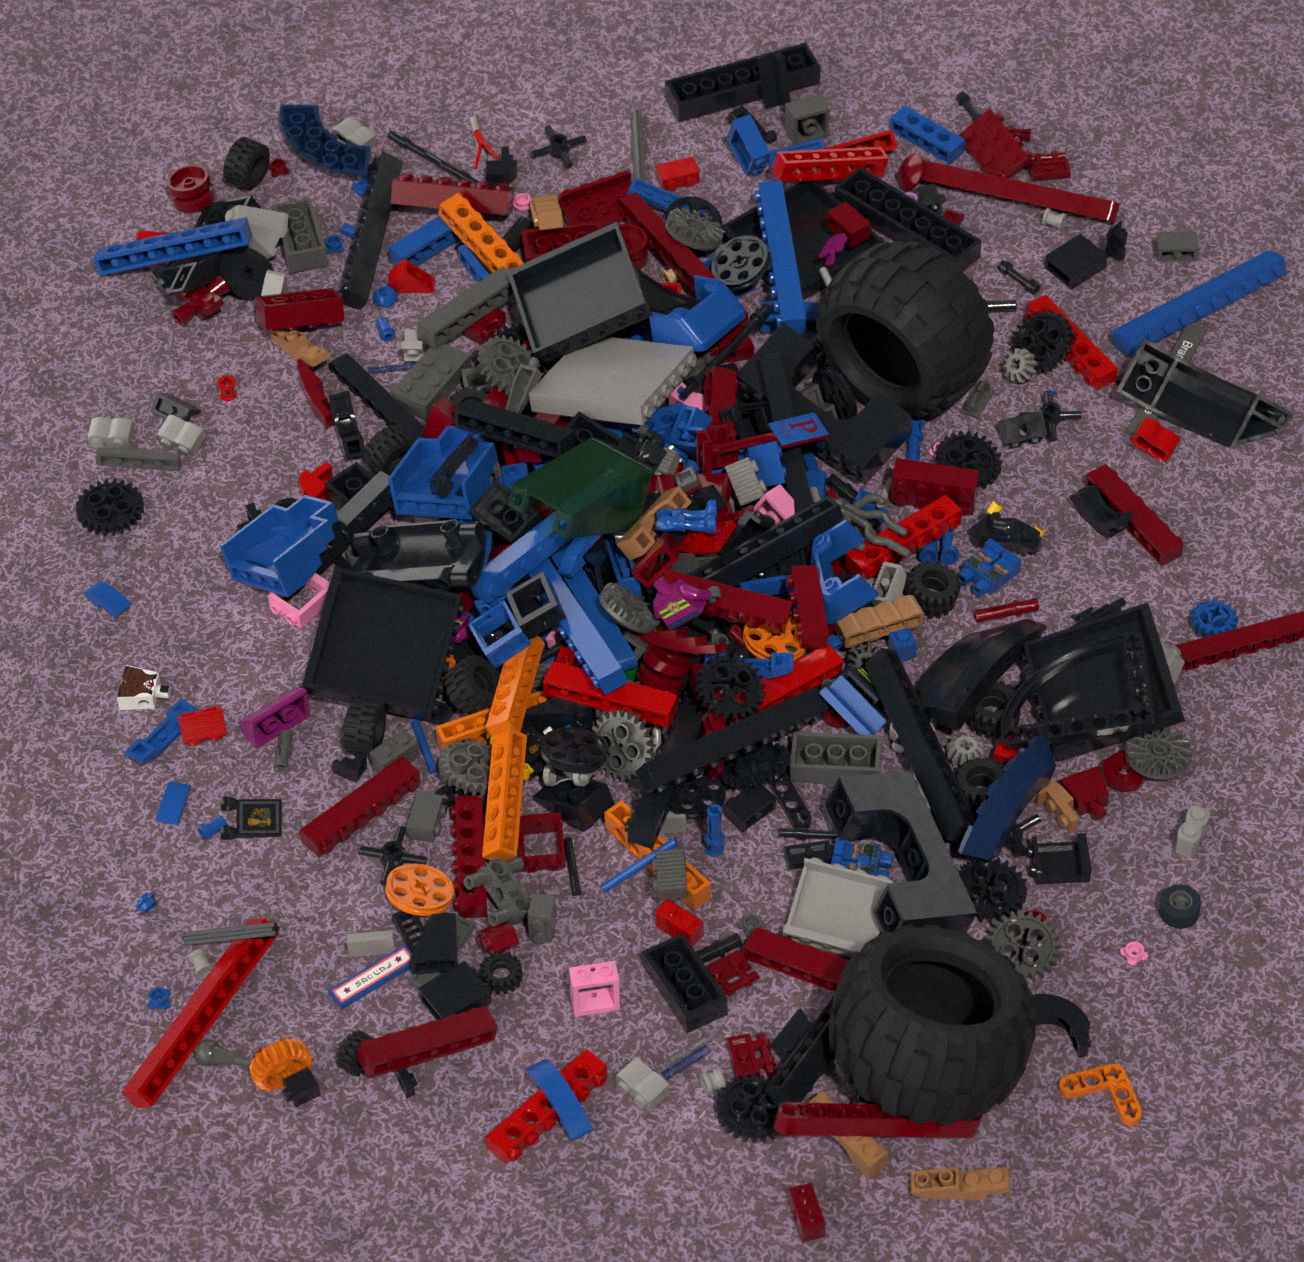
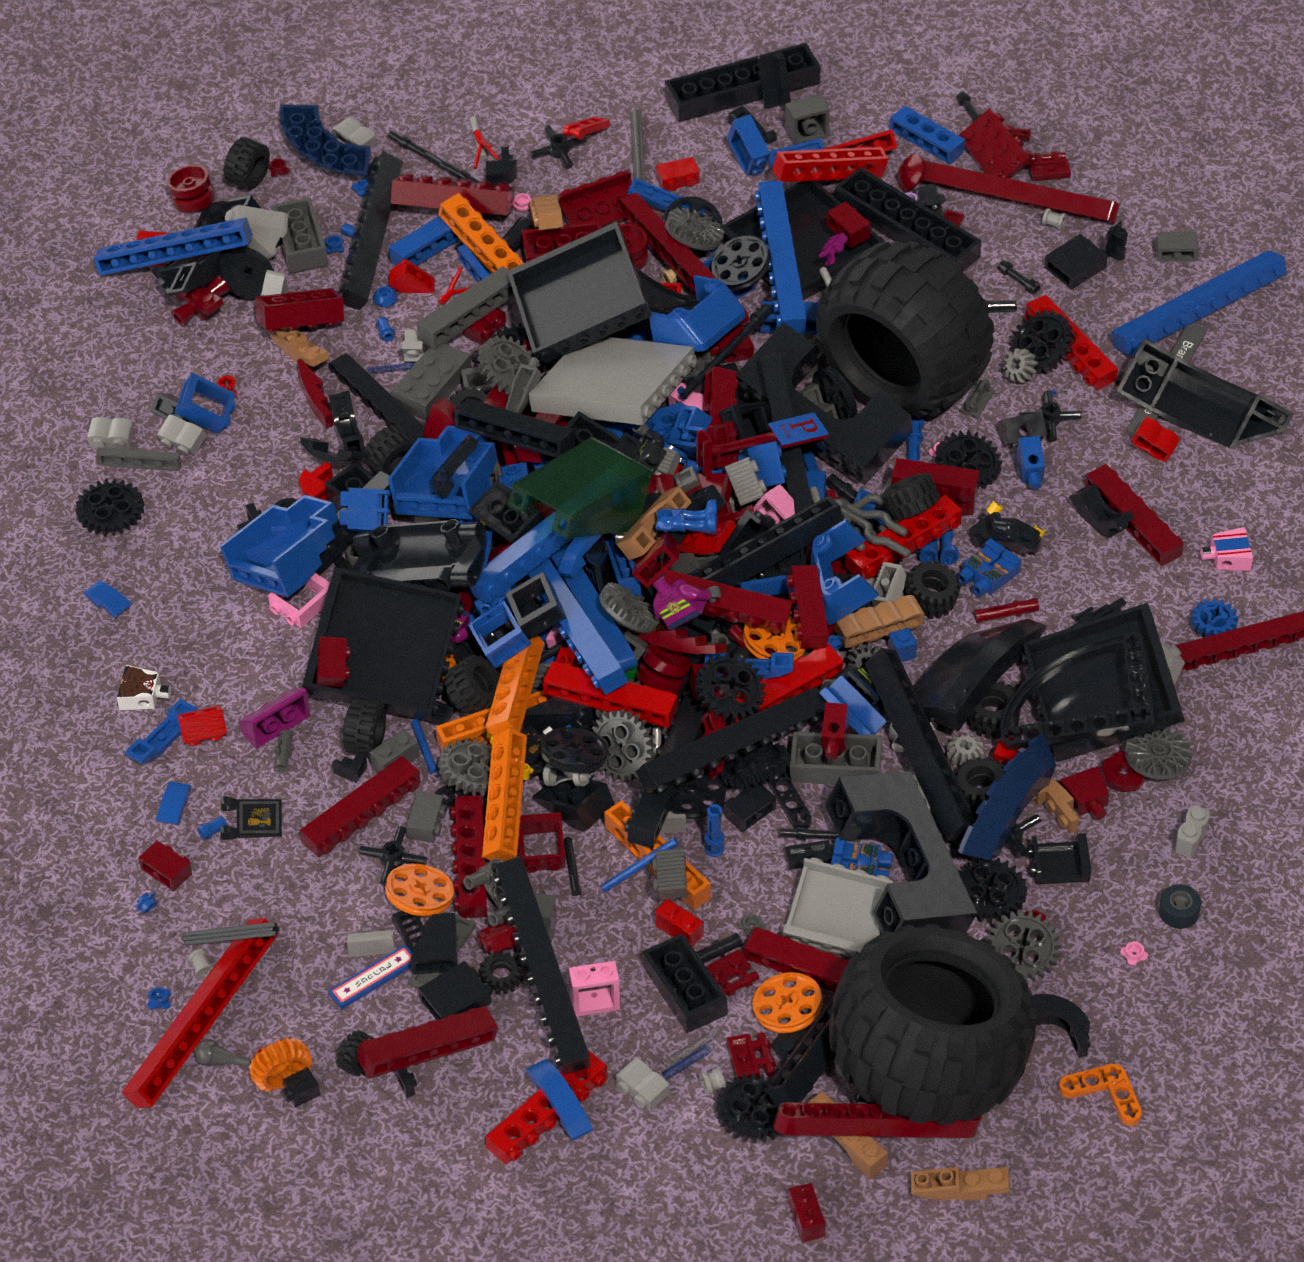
none -> dark red brick [138,840,192,892]
none -> blue window [175,373,236,433]
none -> black slope [300,437,368,464]
none -> dark red brick [316,636,350,687]
none -> blue plate [339,488,391,532]
none -> red plant [438,266,472,305]
none -> black brick [492,857,591,1075]
none -> red plate [563,116,610,139]
none -> orange wedge [752,972,823,1033]
none -> dark red torso [822,702,850,760]
none -> black tyre [882,473,940,520]
none -> blue torso [1015,436,1045,490]
none -> bright pink torso [1200,527,1253,571]

